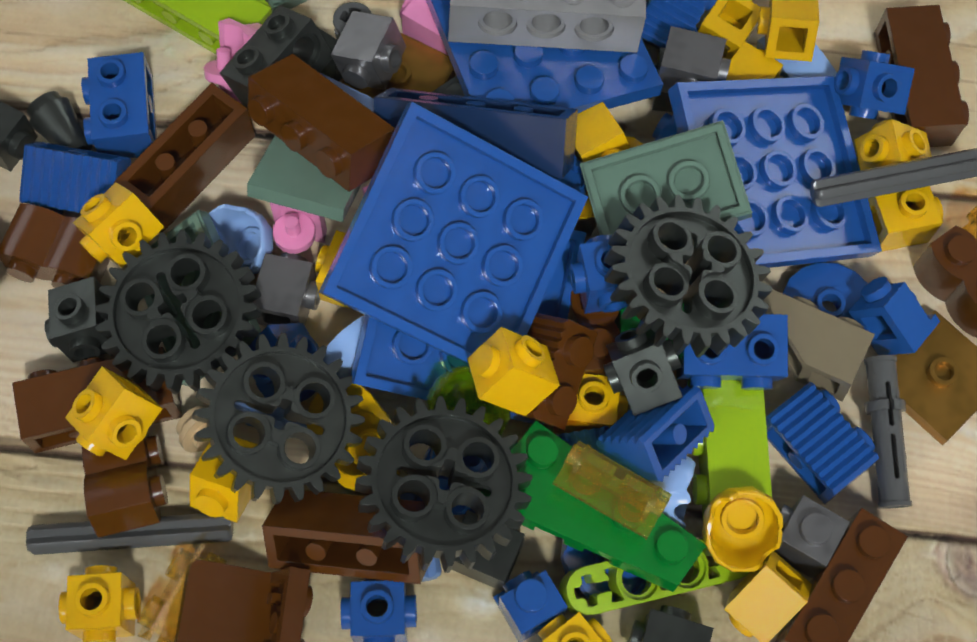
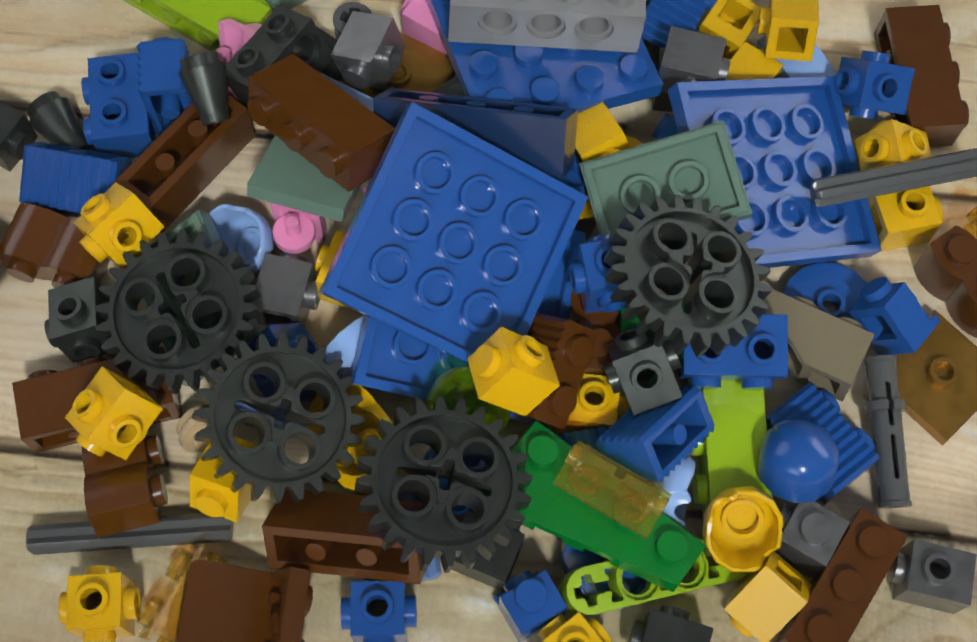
none -> blue brick [136,37,192,136]
none -> pearl dark grey cone [178,51,230,126]
none -> blue hair [758,420,839,503]
none -> flat silver brick [888,539,977,614]

